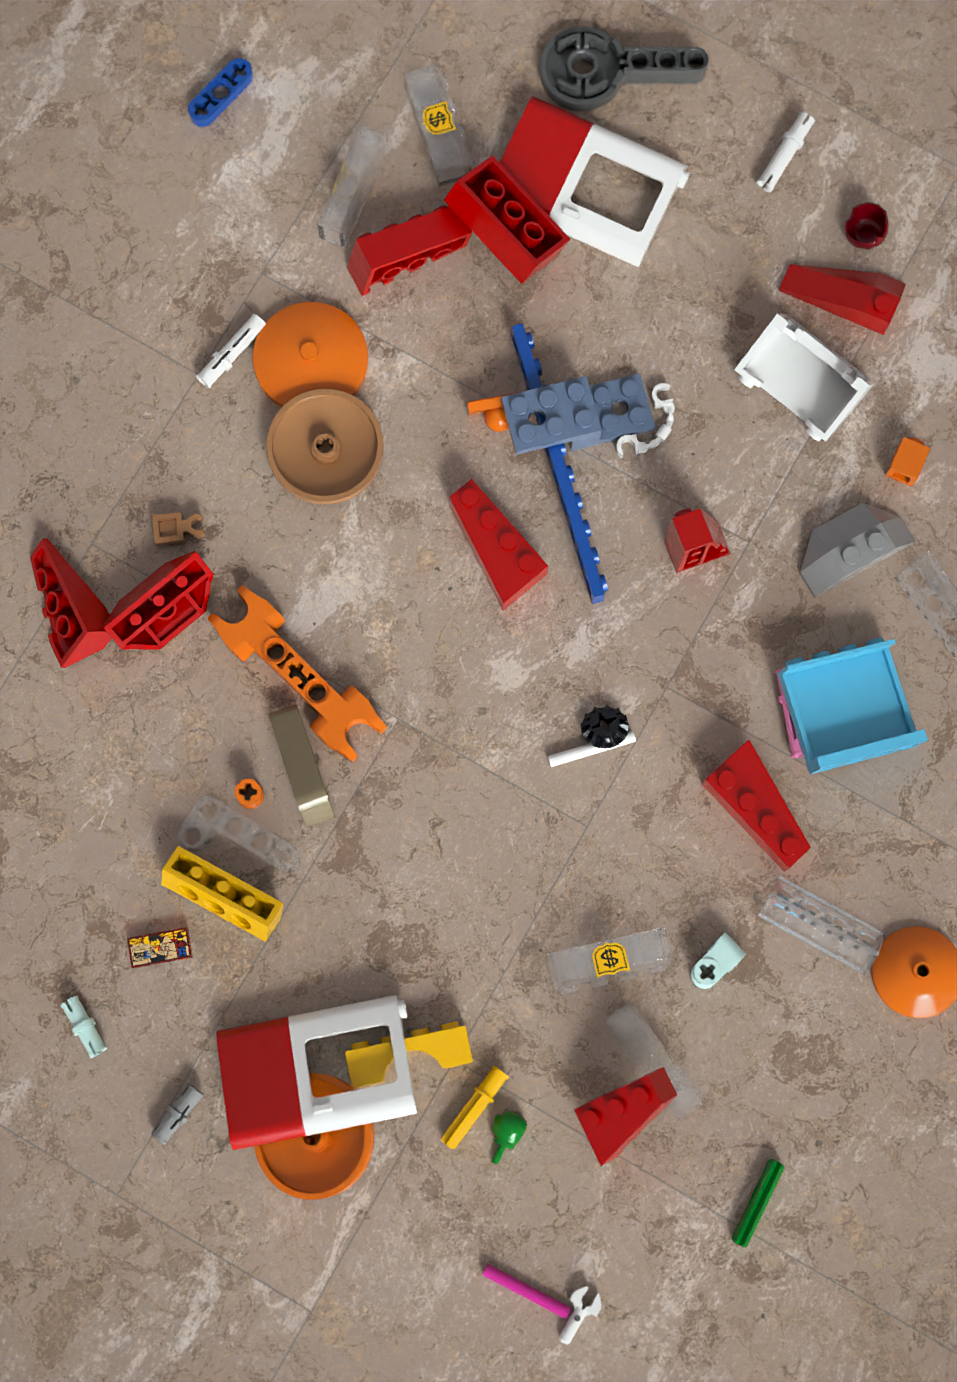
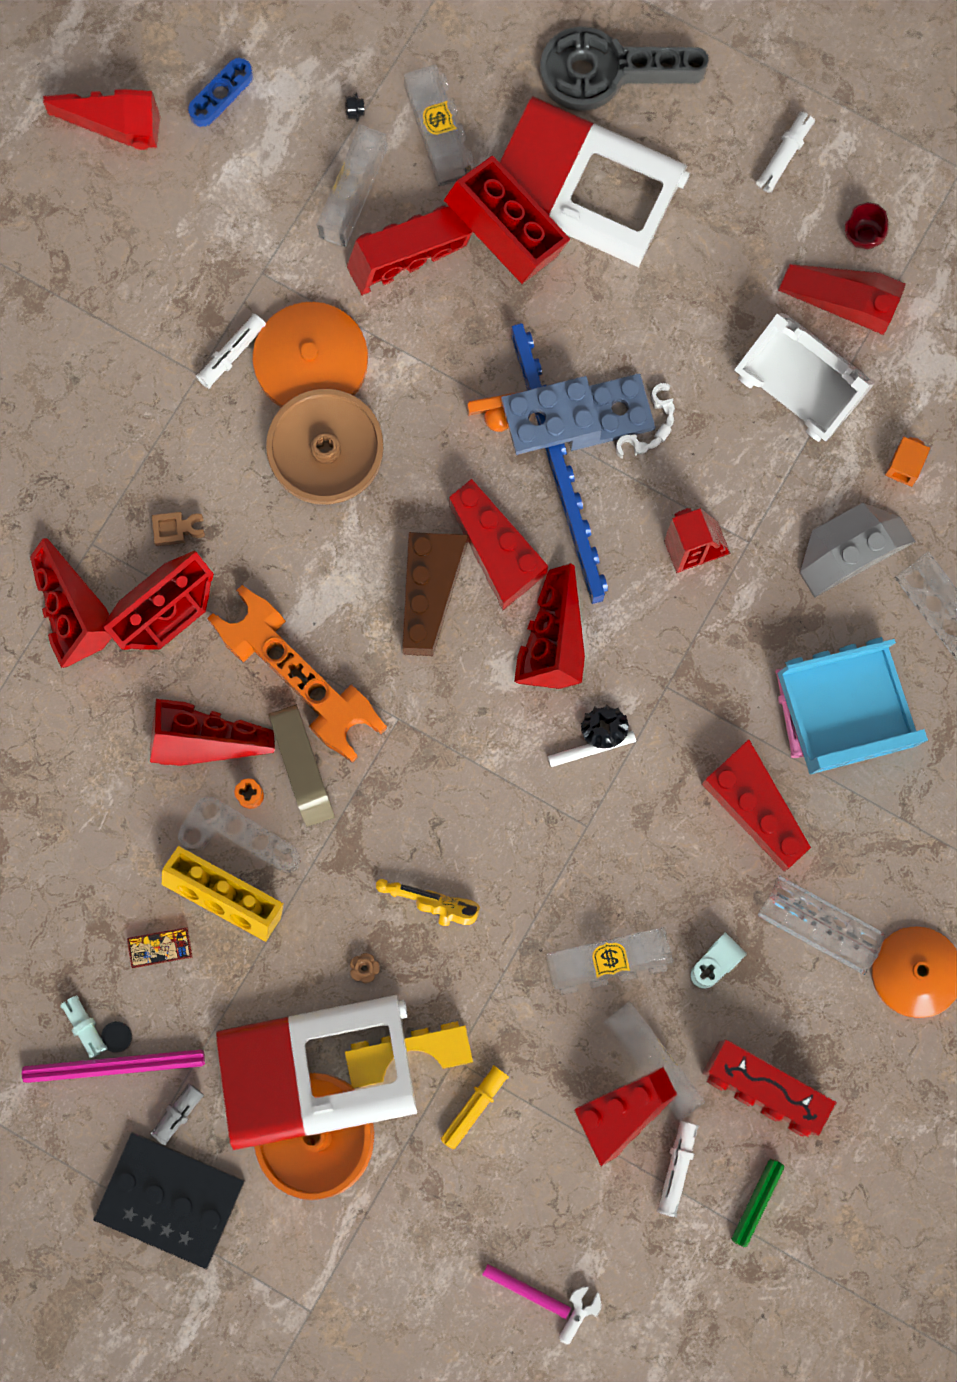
green piece [491,1111,527,1165] -> none
none -> dark pink axle [21,1050,205,1083]
none -> red wedge [43,89,160,150]
none -> black plate [93,1132,245,1270]
none -> black piece [101,1022,132,1053]
none -> red wedge [150,698,275,766]
none -> black plate [346,93,365,122]
none -> medium nougat plate [350,953,380,983]
none -> yellow piece [375,879,480,926]
none -> reddish brown wedge [403,532,468,656]
none -> red wedge [514,563,585,689]
none -> white pin [657,1121,699,1217]
none -> red brick [702,1040,837,1138]

